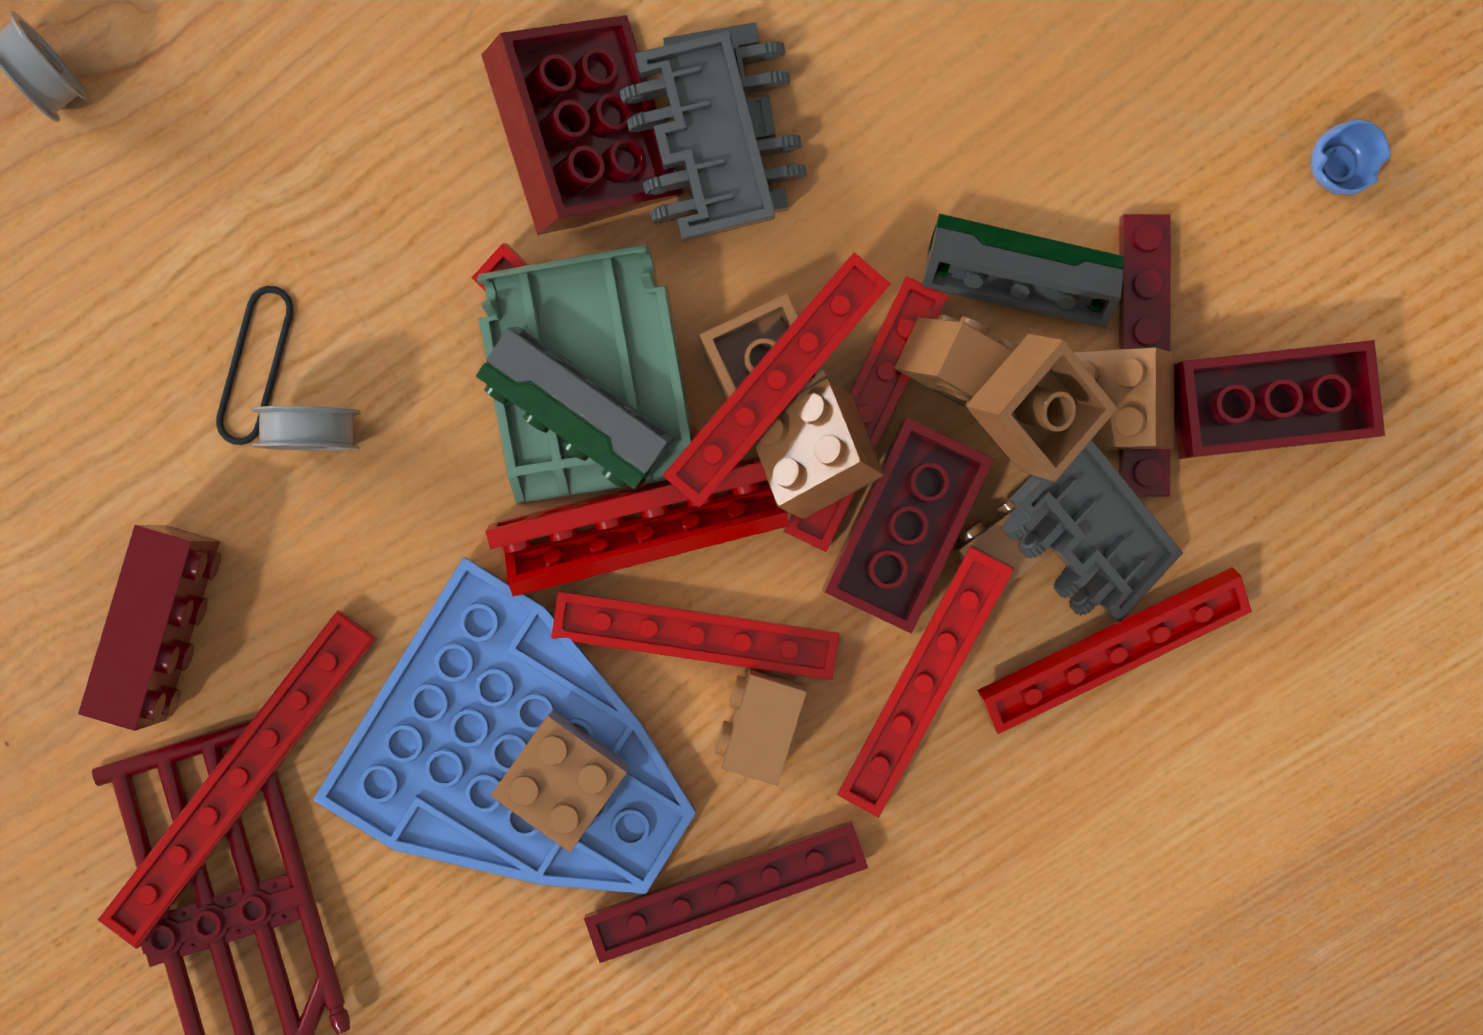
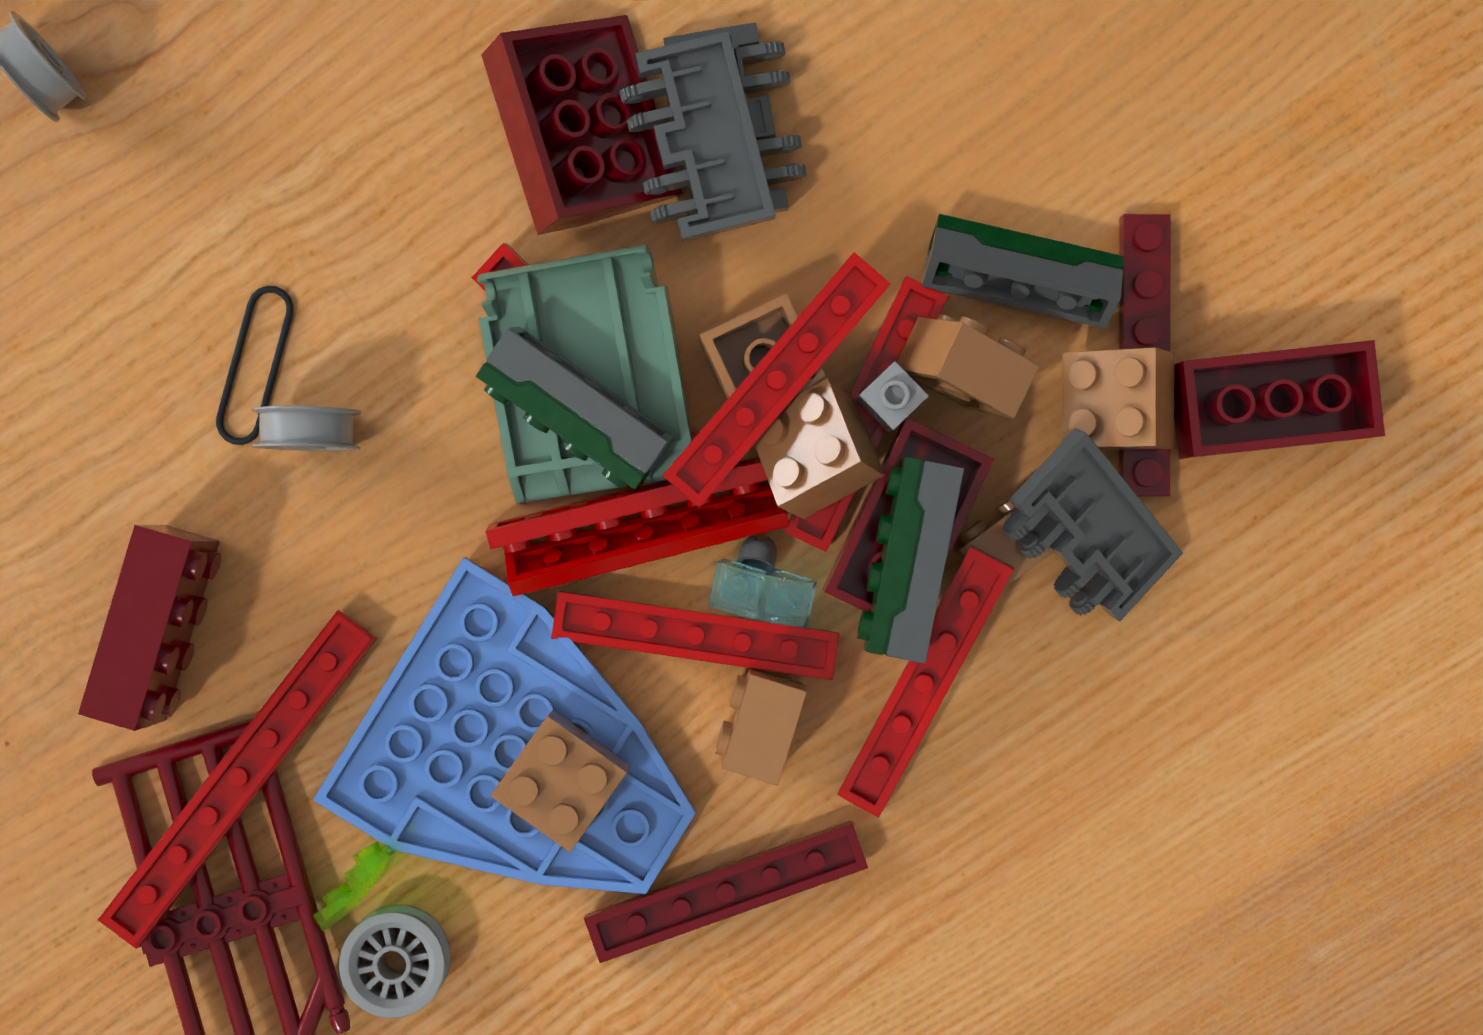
medium nougat brick [966,334,1118,482] -> none
red plate [977,567,1252,734] -> none
medium blue hair [1310,119,1390,196] -> none
none -> clear neon green slope [313,841,398,931]
none -> light grey wheel [339,905,450,1018]
none -> clear light blue slope [708,558,817,628]
none -> dark grey hinge [737,534,777,572]
none -> light grey brick [856,361,928,433]
none -> piece [857,457,964,664]

